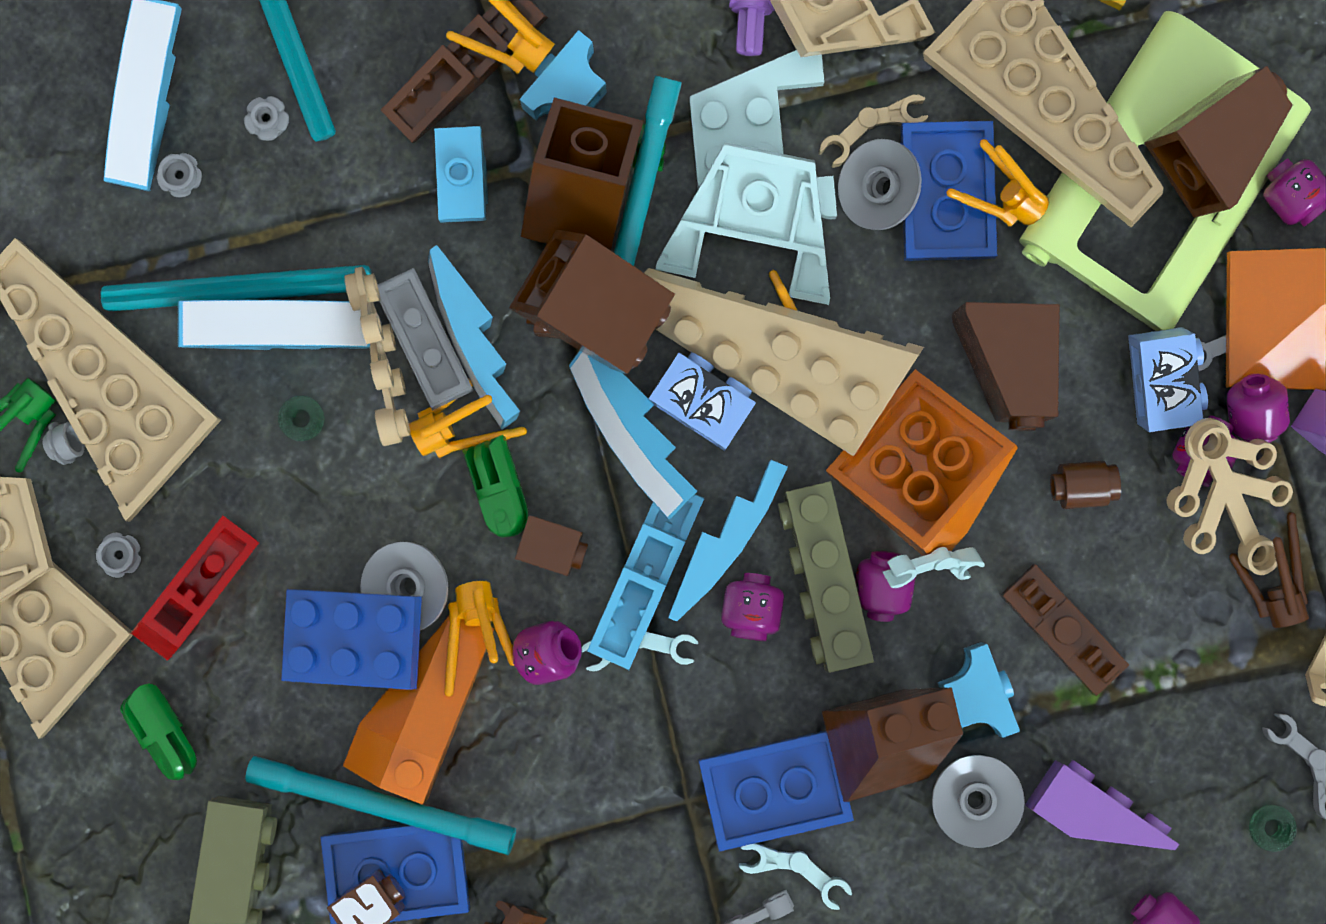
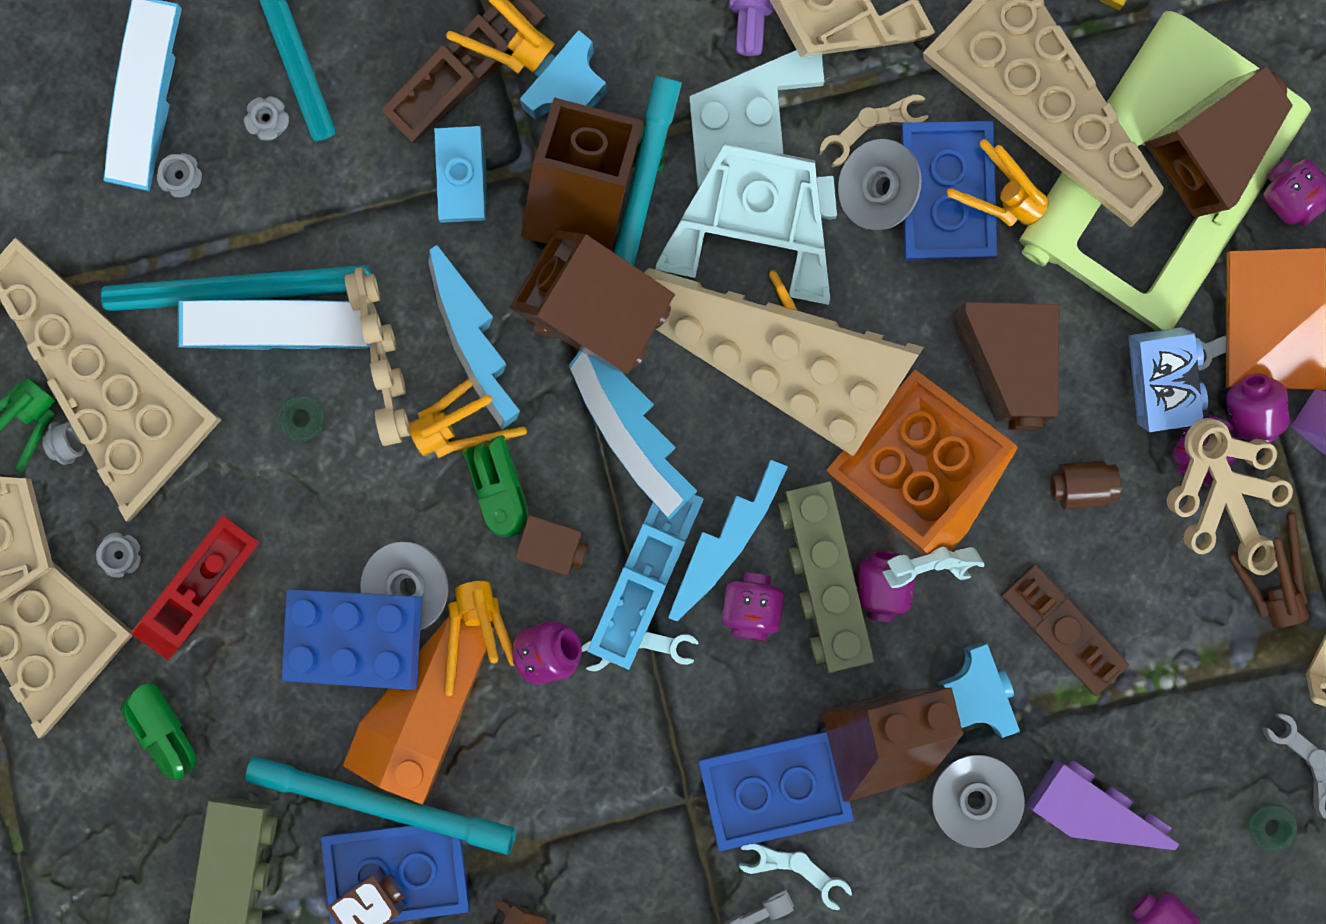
light grey tile [378,268,473,410] -> none
light blue brick [649,352,756,451] -> none

